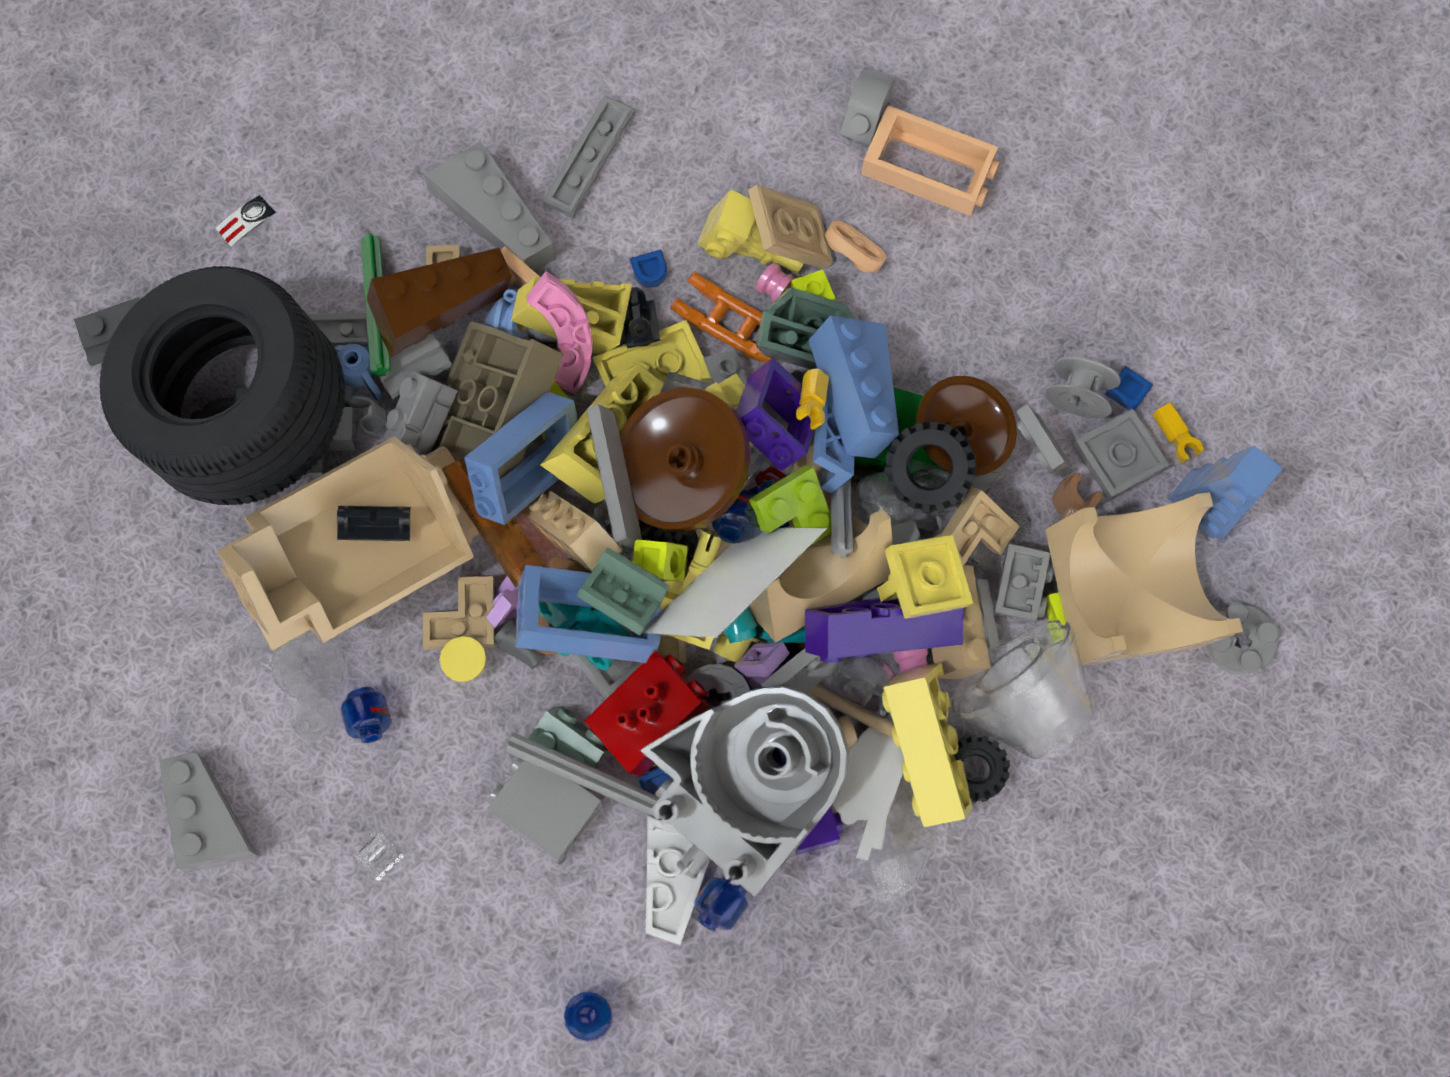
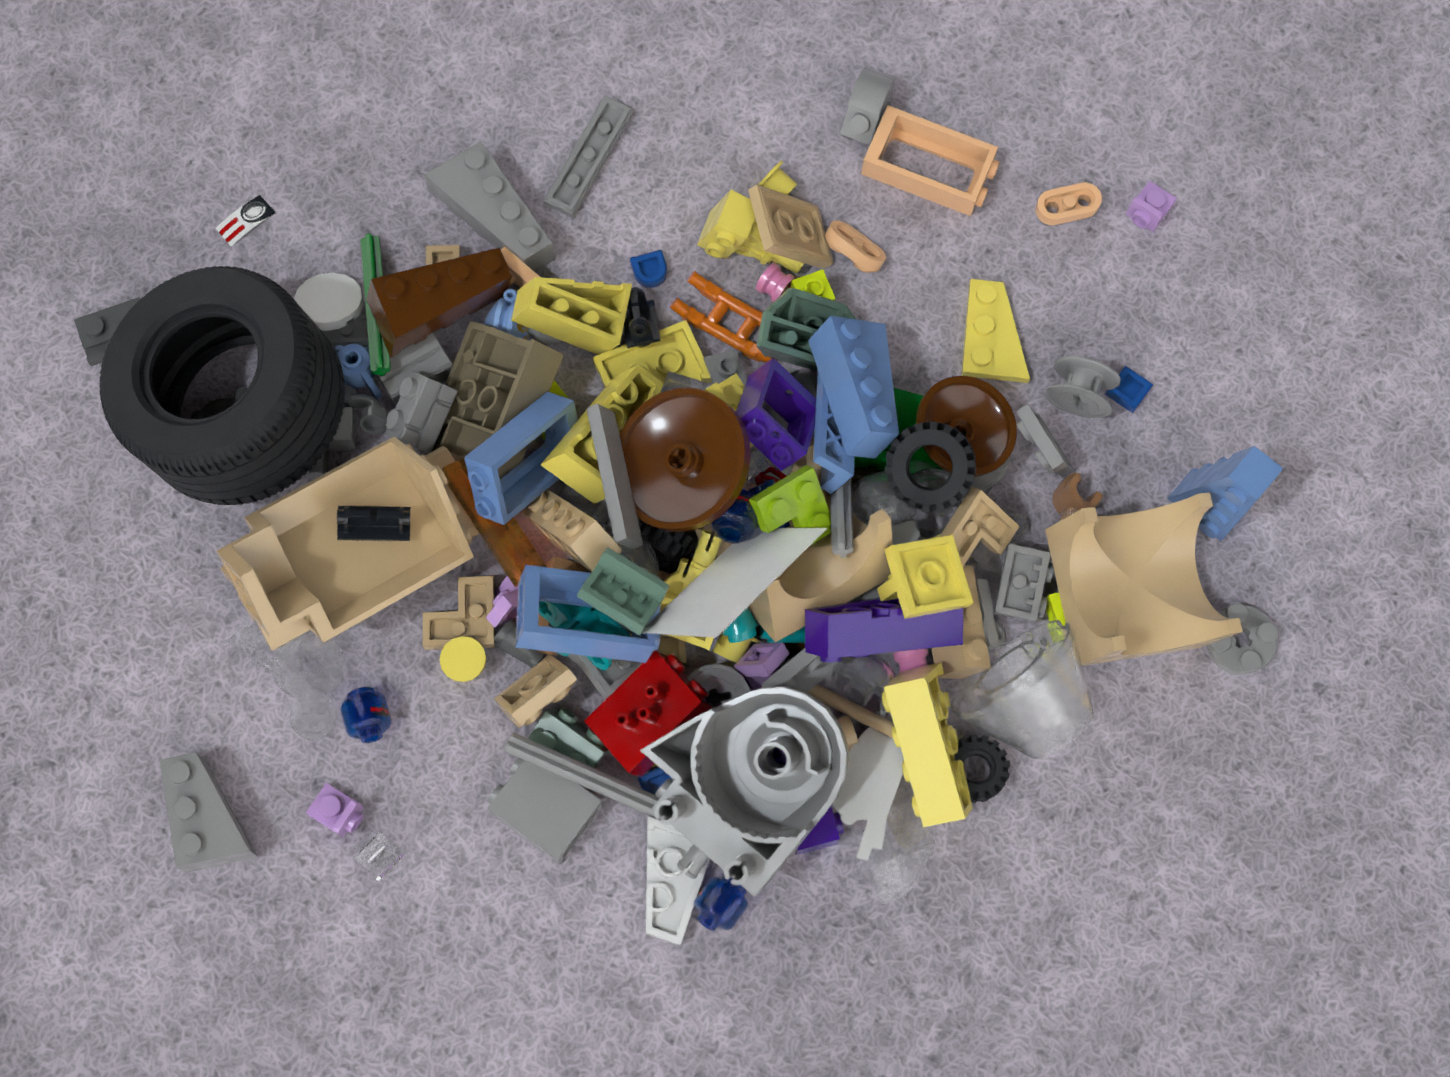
bright pink tile [526,271,593,395] -> none
clear blue head [563,991,613,1042] -> none
neon yellow brick [633,540,688,582] -> none
yellow bar [796,369,829,430] -> none
light grey plate [1073,409,1170,501] -> none
yellow bar [1152,402,1204,464] -> none
none -> white tile [294,273,364,331]
none -> lavender bracket [306,783,364,838]
none -> tan plate [494,655,577,728]
none -> light yellow piece [758,160,797,195]
none -> light yellow wing [961,279,1030,383]
none -> light nougat plate [1035,182,1102,225]
none -> lavender bracket [1126,180,1177,232]

